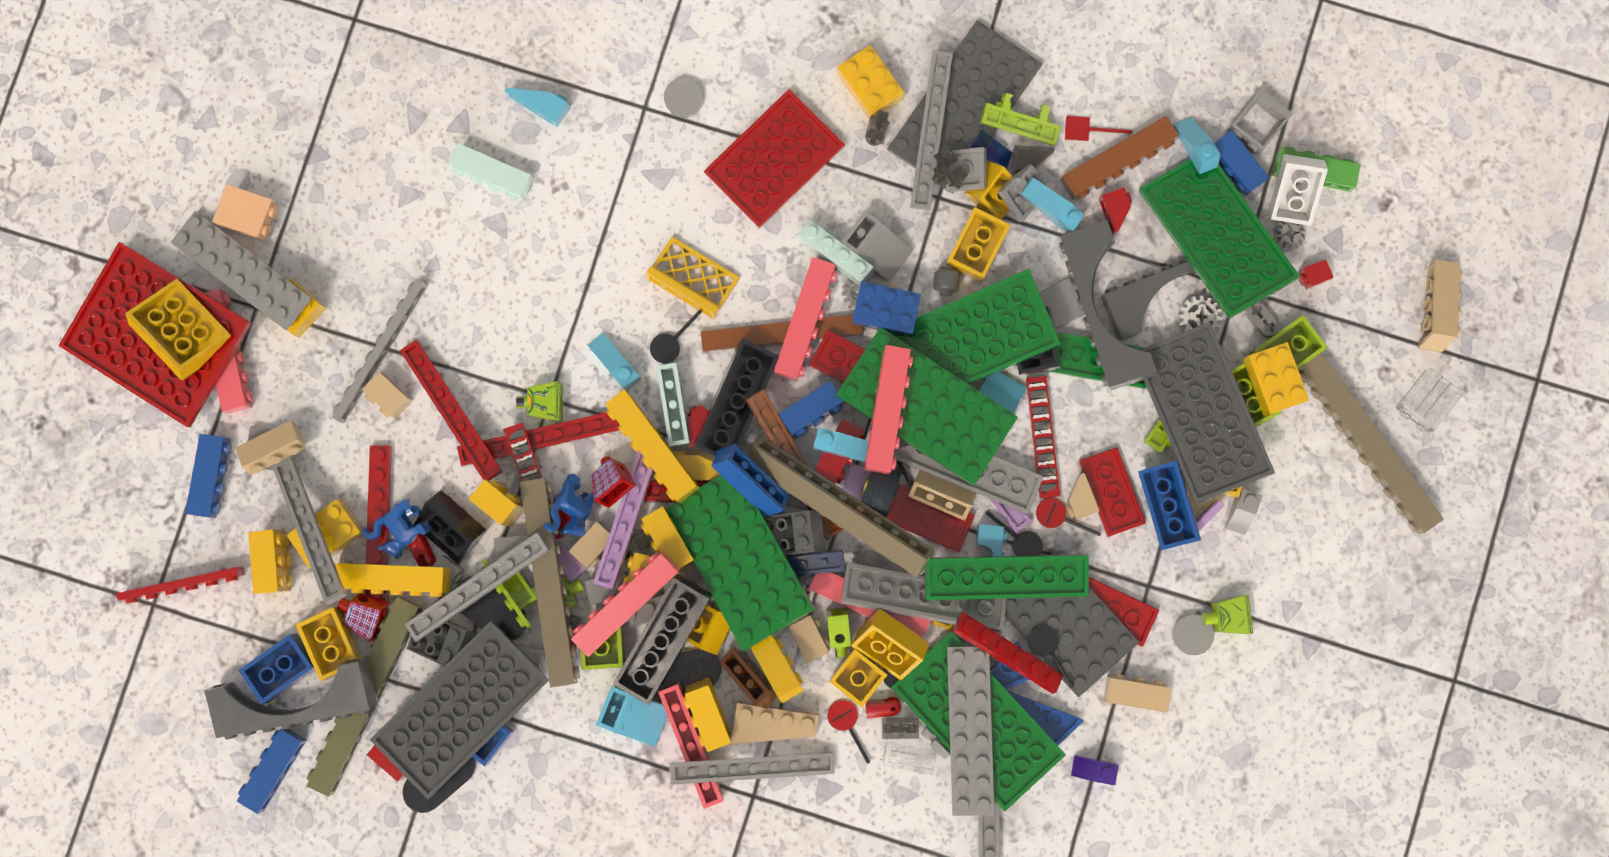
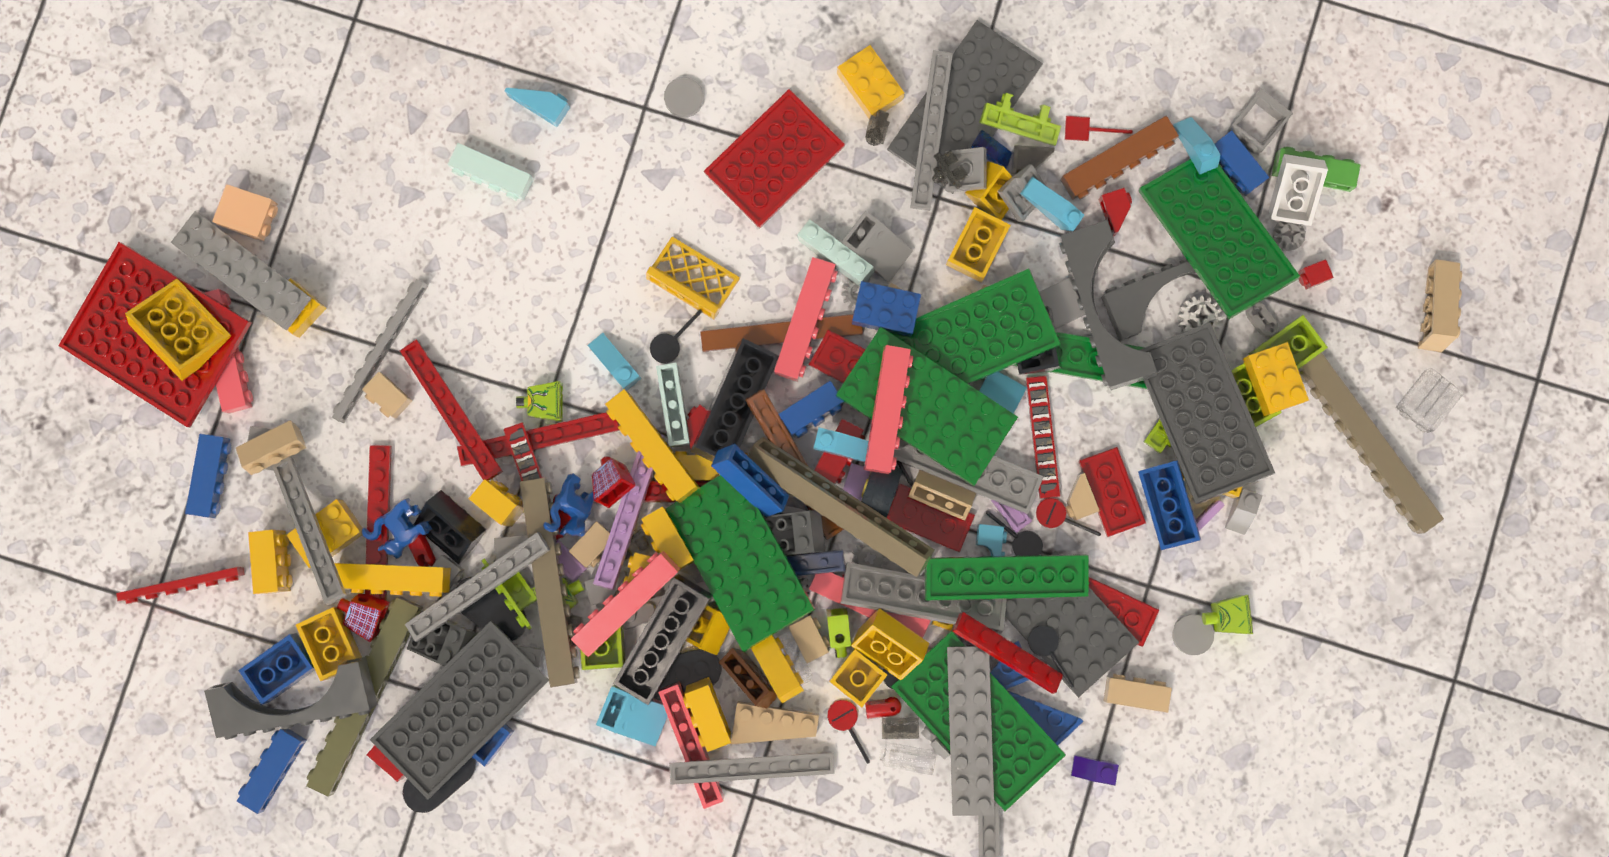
dark grey head [933,266,960,297] -> none

